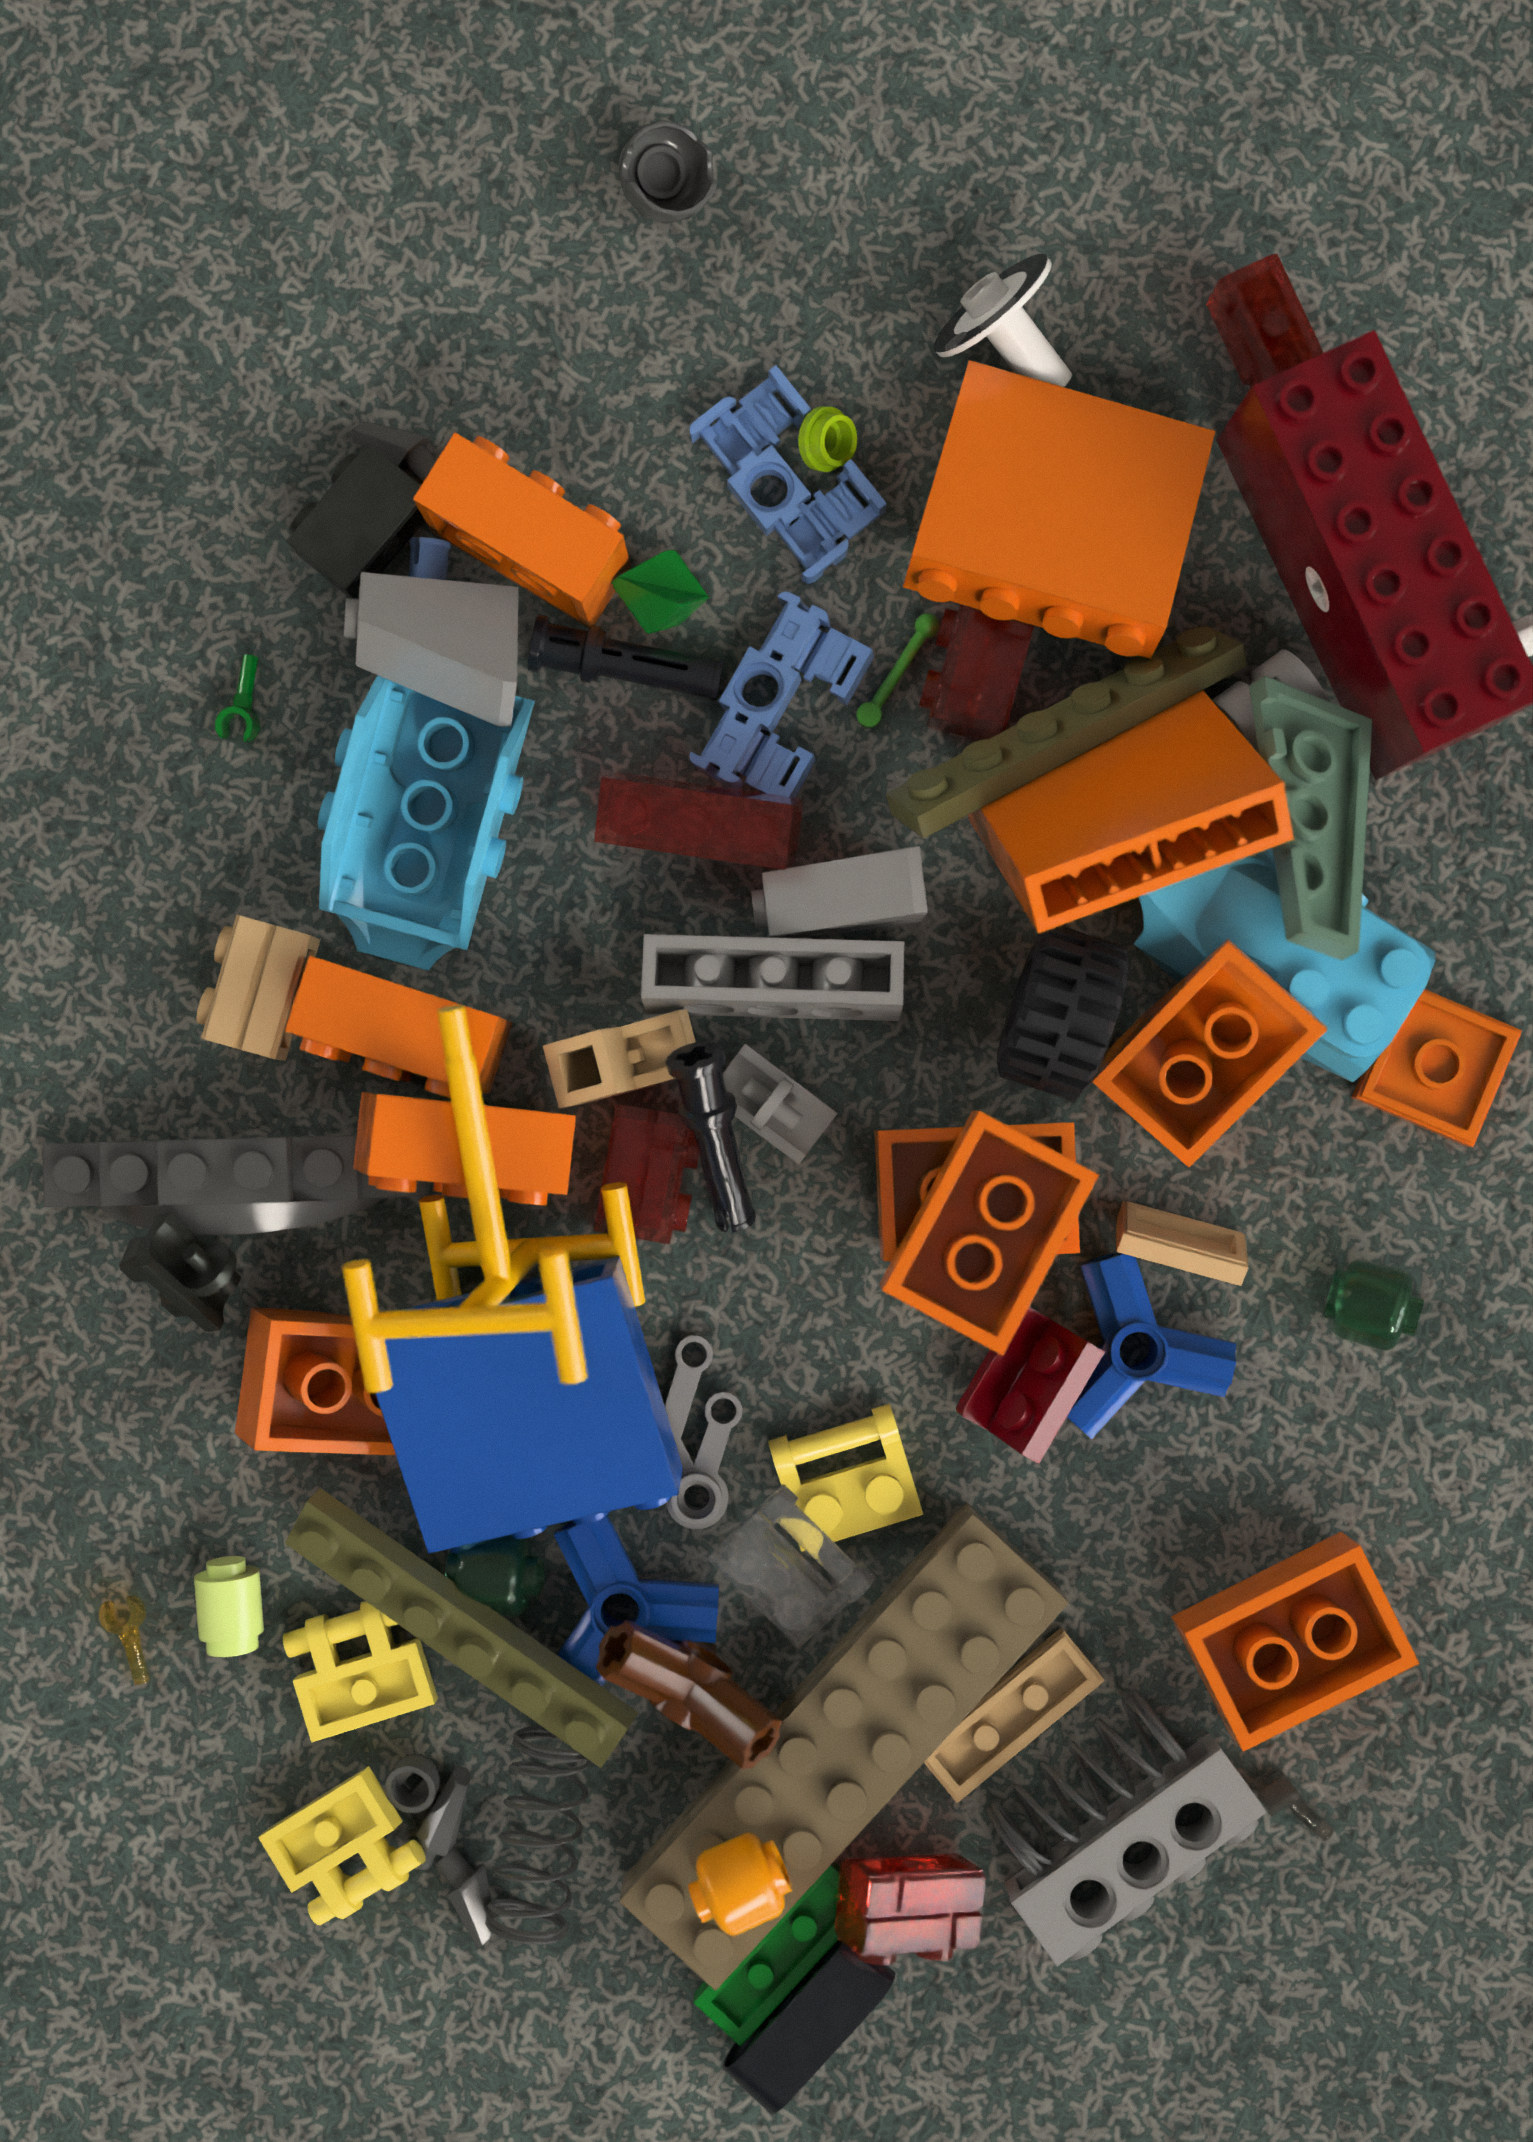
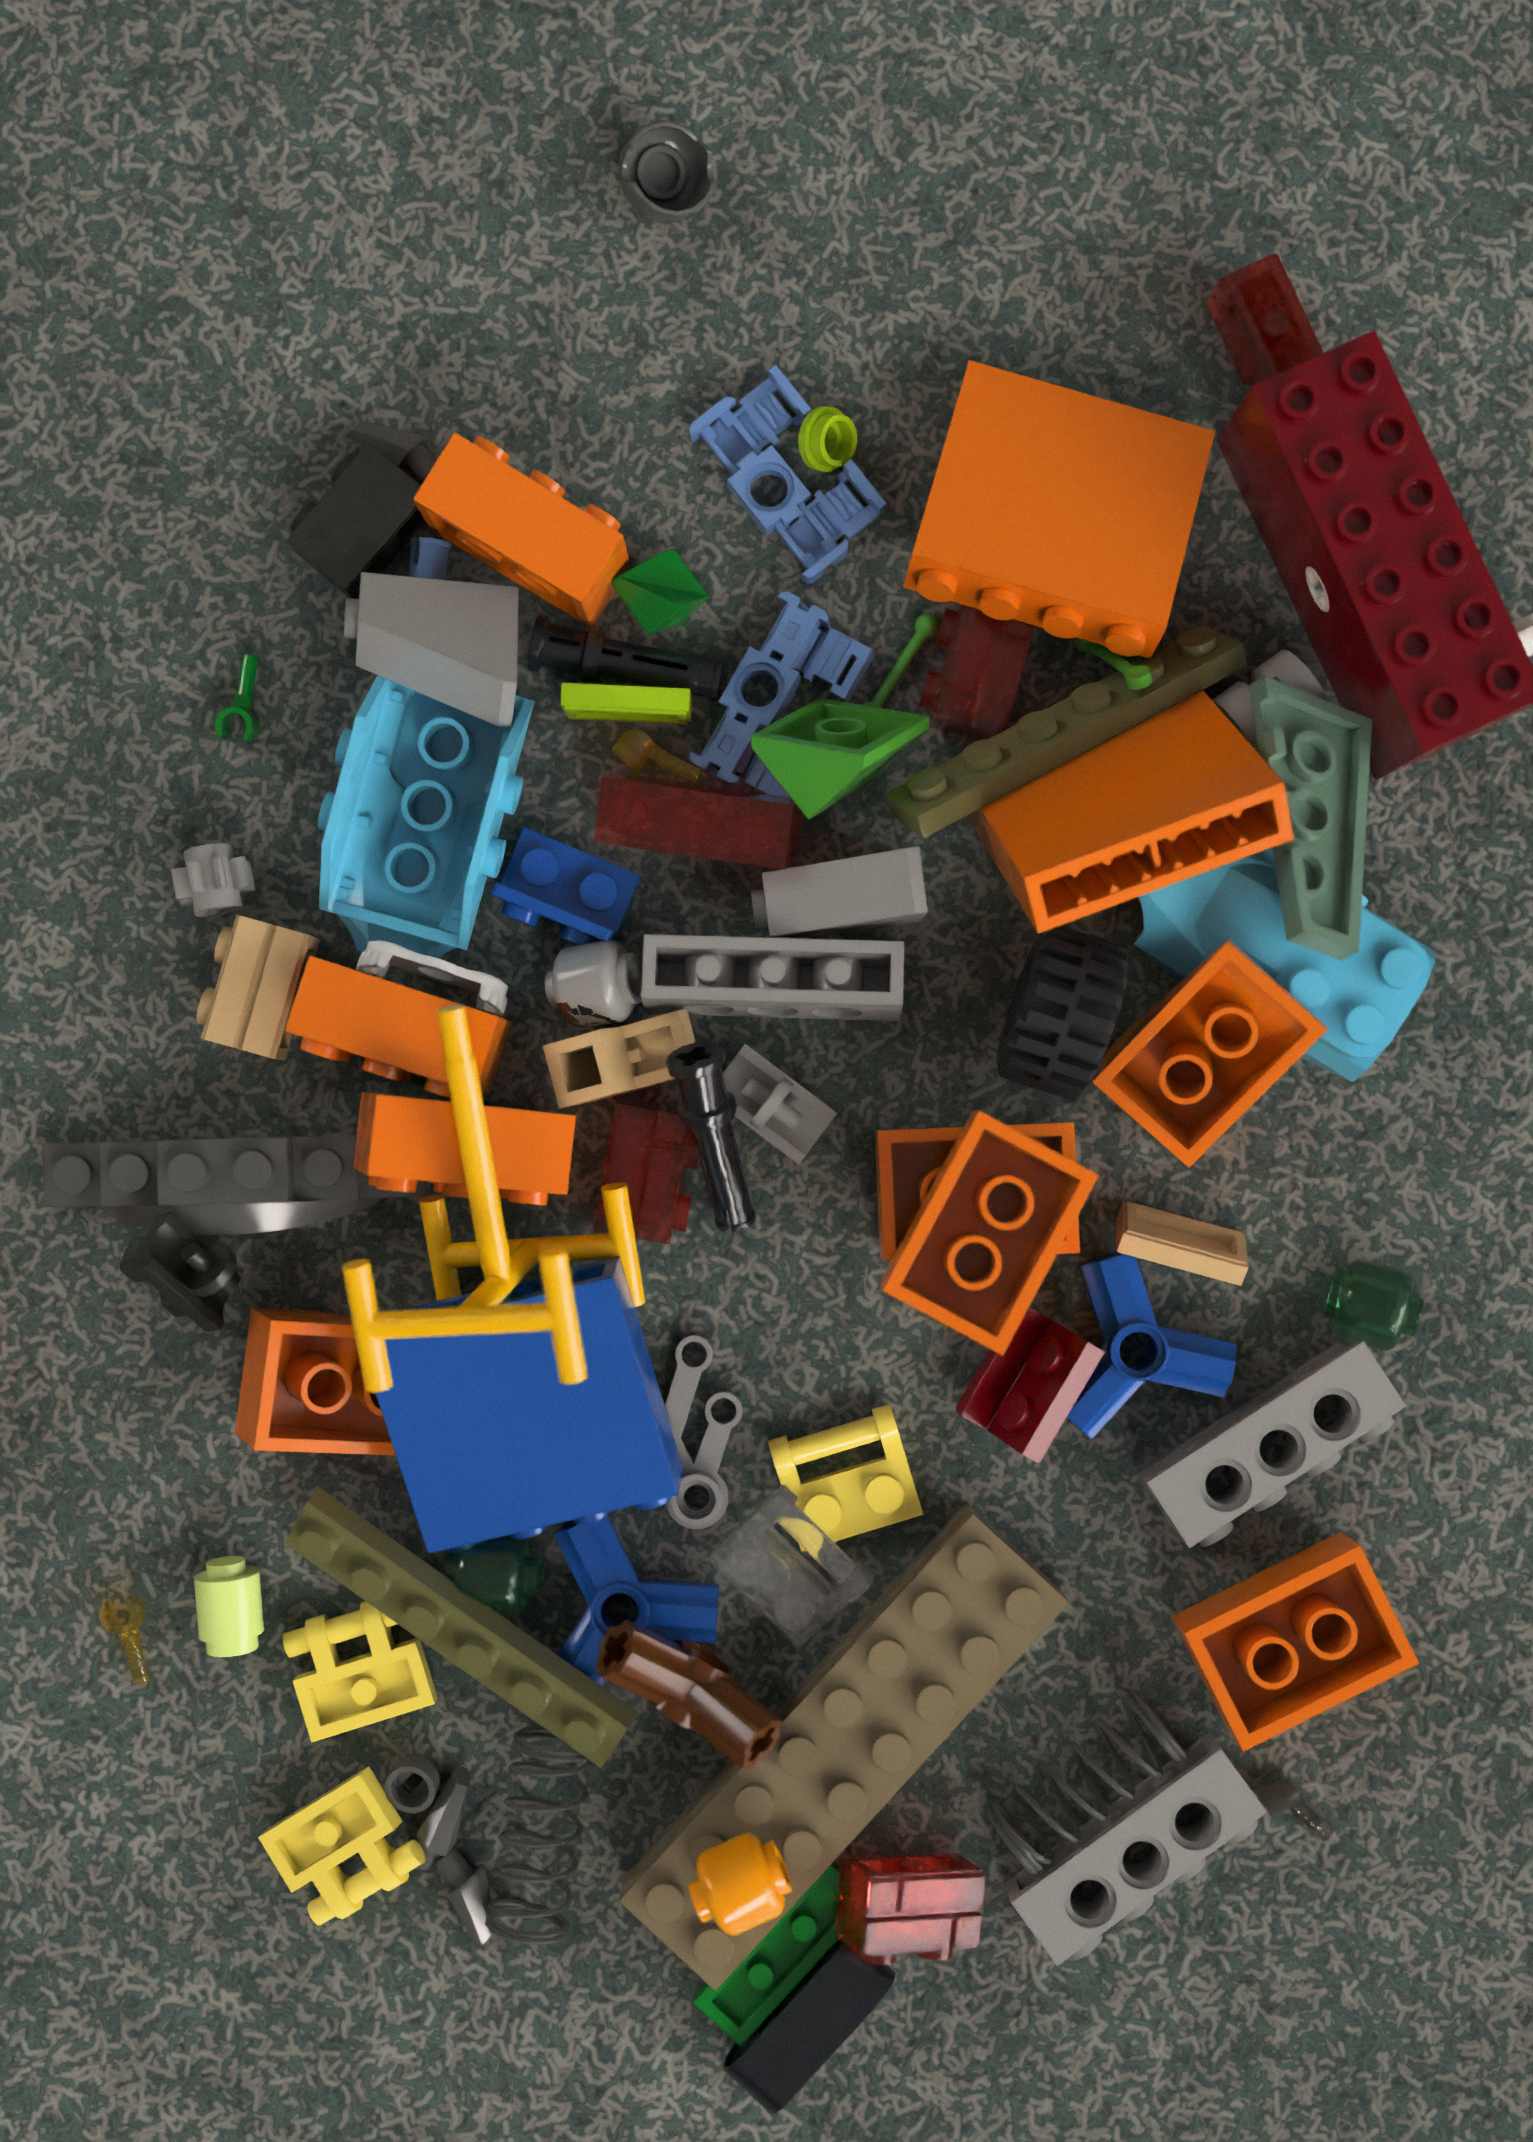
tan tile [924,1627,1105,1803] -> none
white piece [934,254,1072,387] -> none
orange tile [1351,989,1522,1147] -> none
none -> light grey gear [170,843,255,917]
none -> white piece [356,940,509,1017]
none -> blue bracket [491,827,642,945]
none -> light grey head [545,940,642,1028]
none -> lime tile [560,683,692,725]
none -> clear yellow hand [612,729,703,783]
none -> bright green slope [751,698,929,820]
none -> bright green hinge [1074,637,1152,690]
none -> light grey brick [1137,1335,1406,1548]

